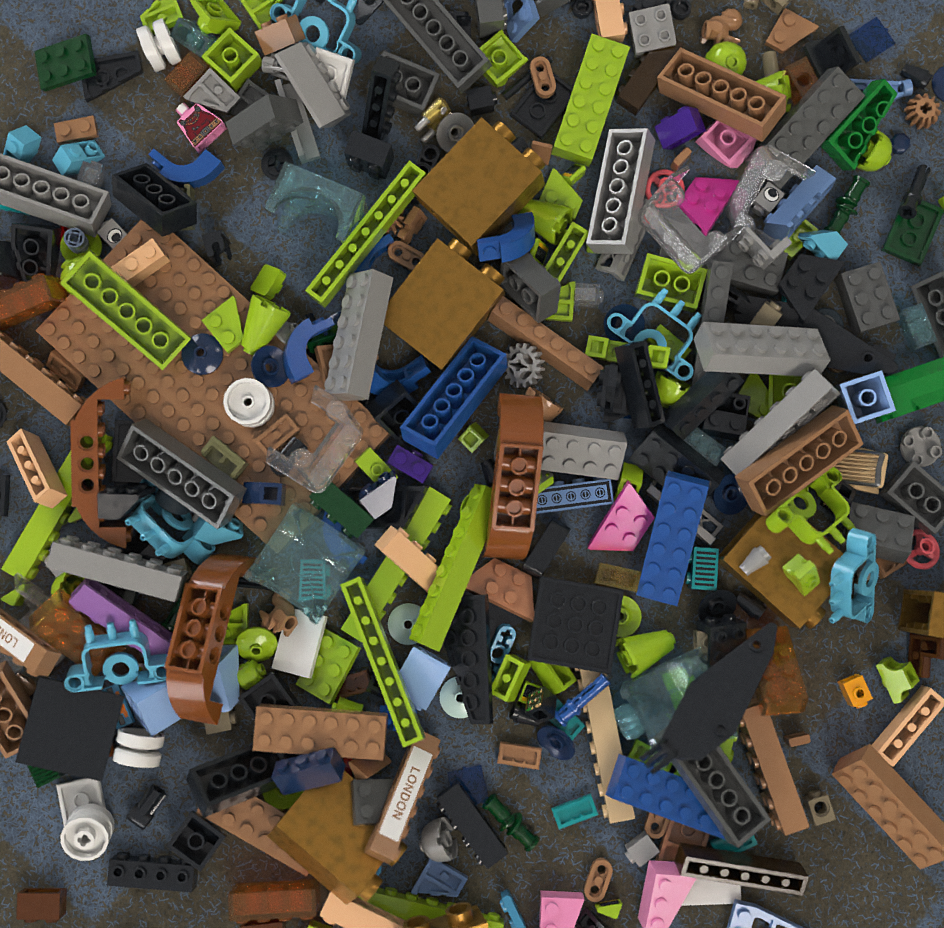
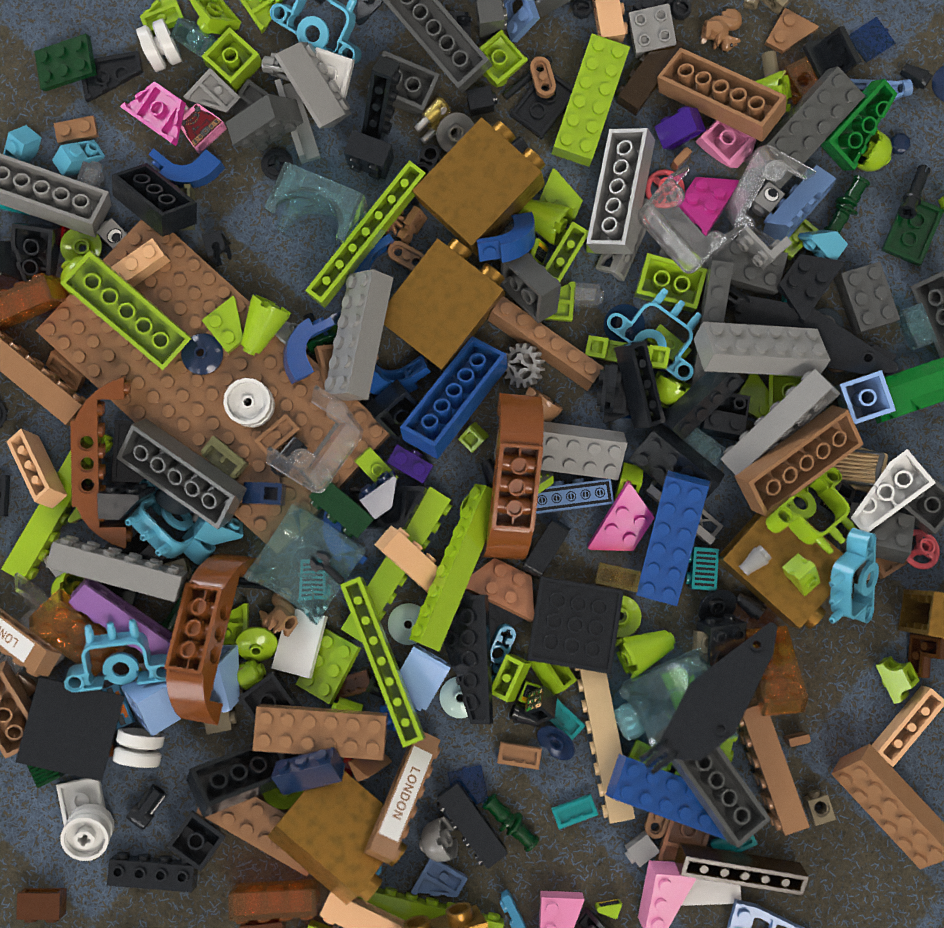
lime slope [0,586,31,606] -> none
sand blue wheel [64,228,89,254] -> none
clear orange brick [164,50,210,103] -> none
lime piece [251,264,286,300] -> none
dark blue dish [251,346,288,388] -> none
medium nougat brick [255,13,306,55] -> none
dark grey wing [351,779,393,826] -> none
medium nougat slope [531,141,553,165] -> none
blue pin [555,673,611,727] -> none
lime slope [561,164,586,186] -> none
medium nougat plate [584,858,613,902] -> none
lime cylinder [705,41,747,75] -> none
dark blue dish [713,474,748,515] -> none
dark tan brick [750,300,783,326] -> none
light orange brick [837,674,873,708] -> none
light grey dish [900,426,942,467] -> none
medium nougat gear [904,93,941,130] -> none
none -> wing [120,82,186,146]
none -> black bar [310,550,345,585]
none -> white wedge [851,449,936,532]

